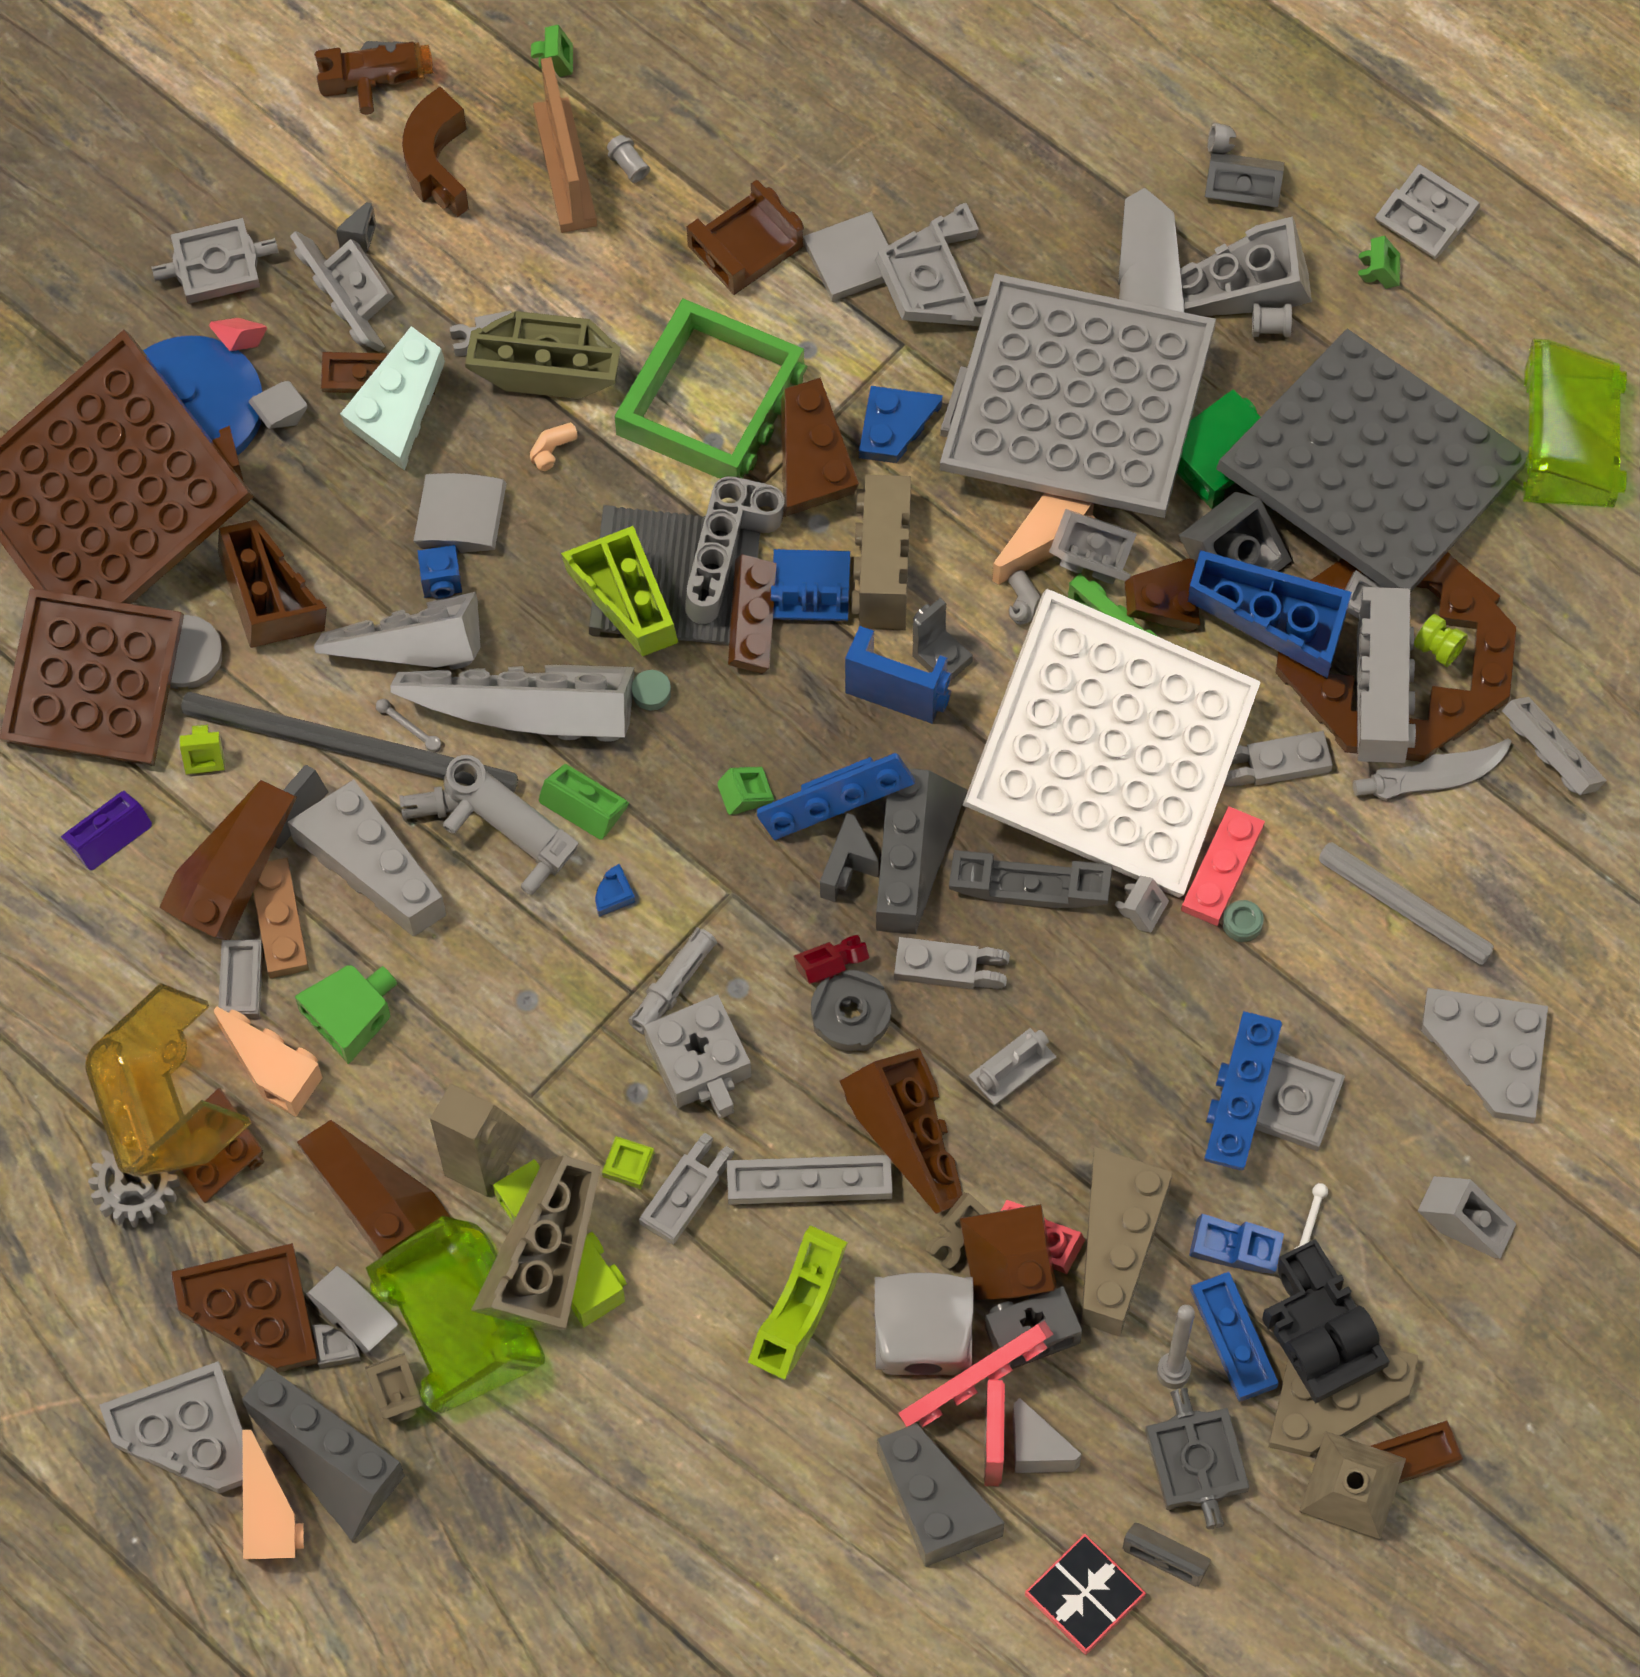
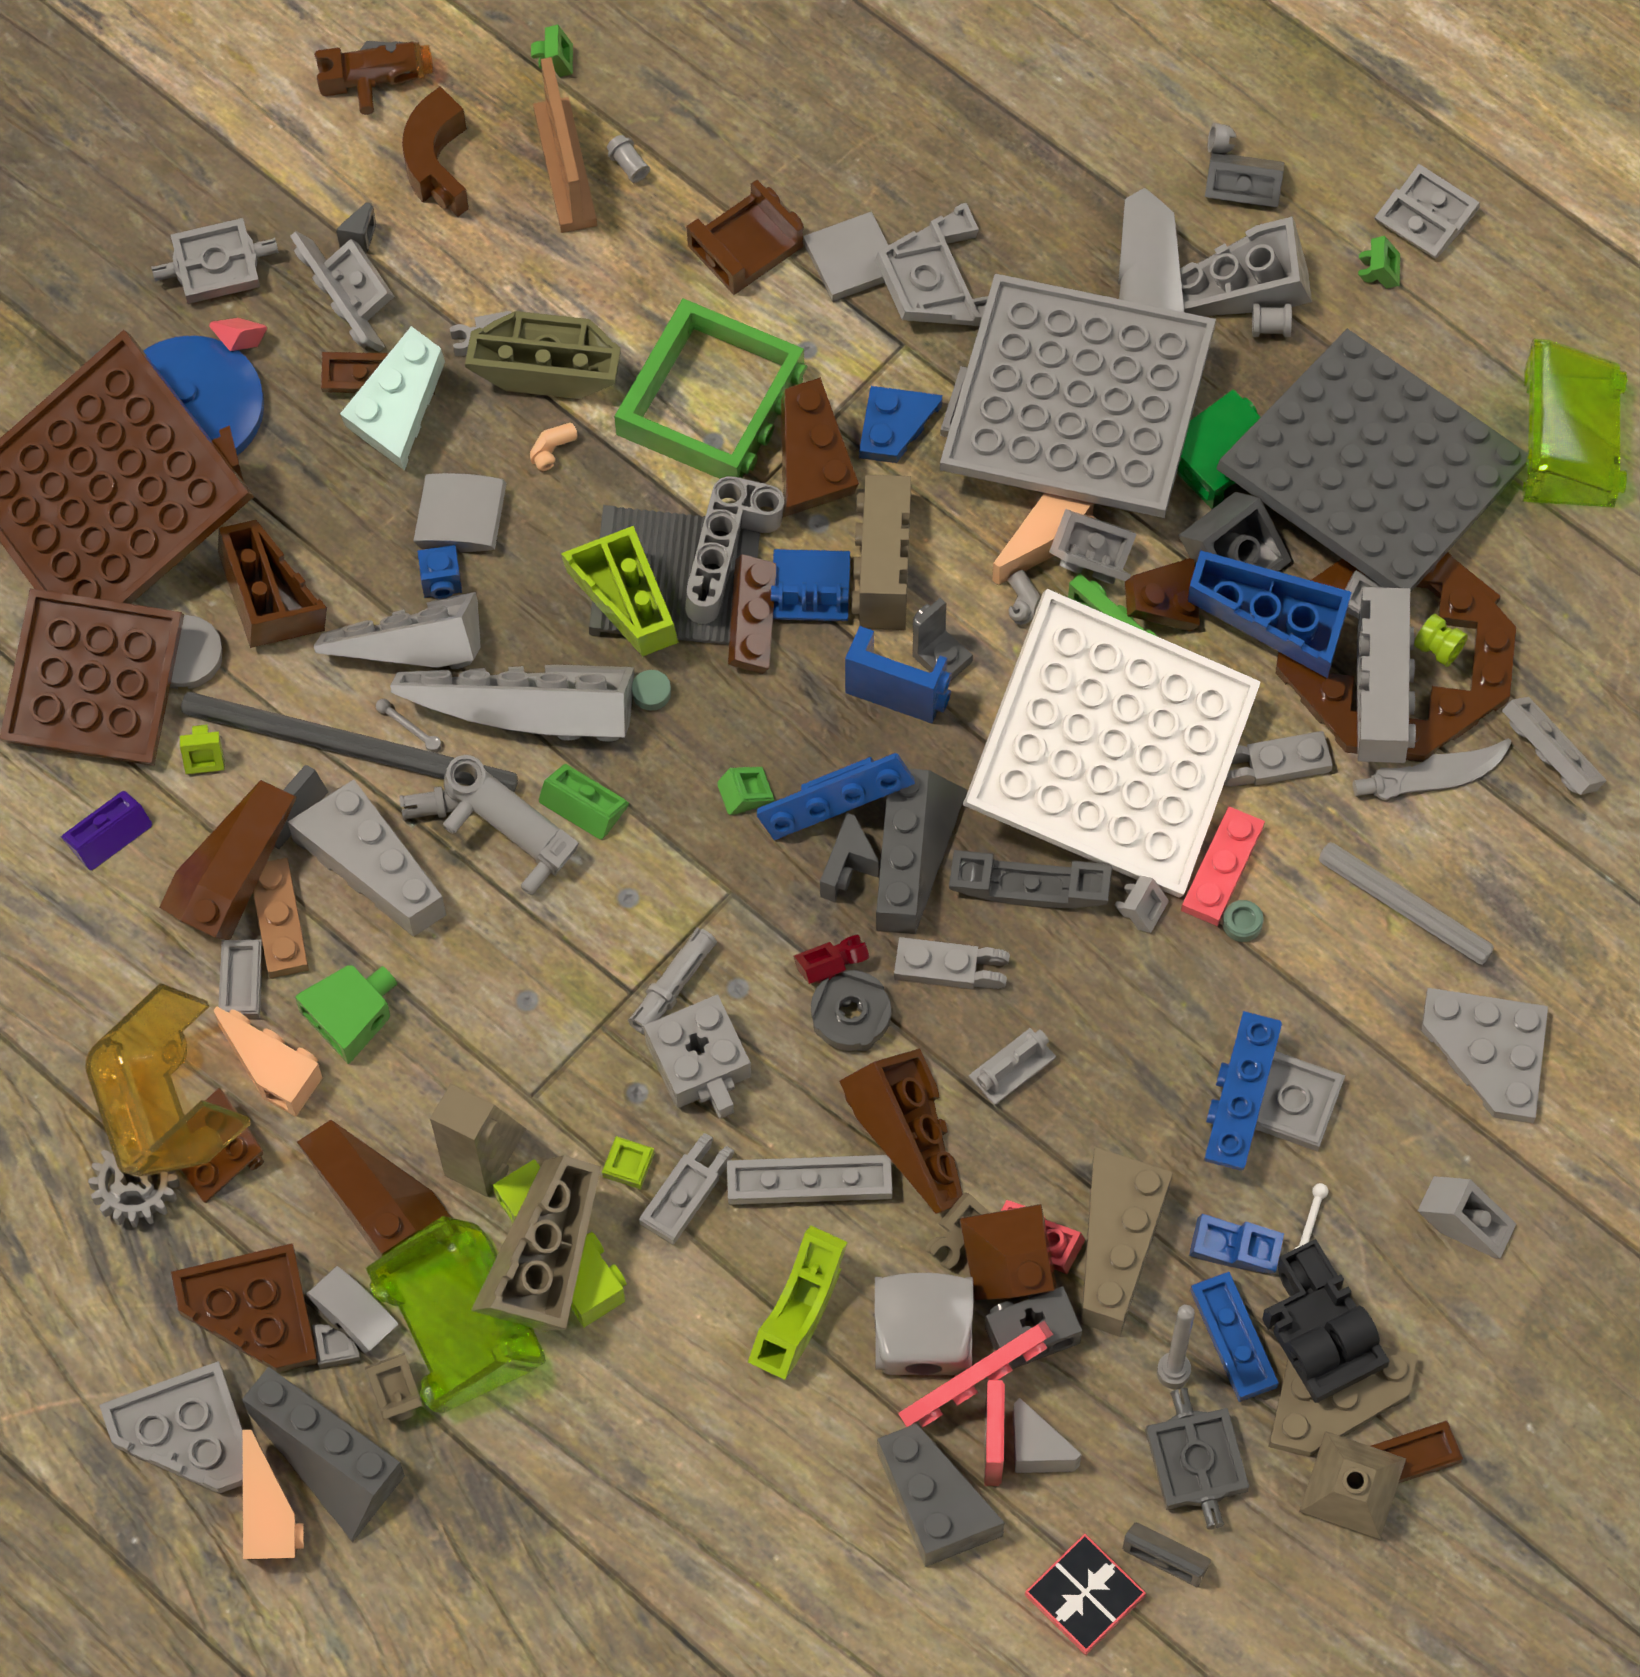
light grey slope [249,381,307,429] -> none
blue tile [595,864,635,917] -> none

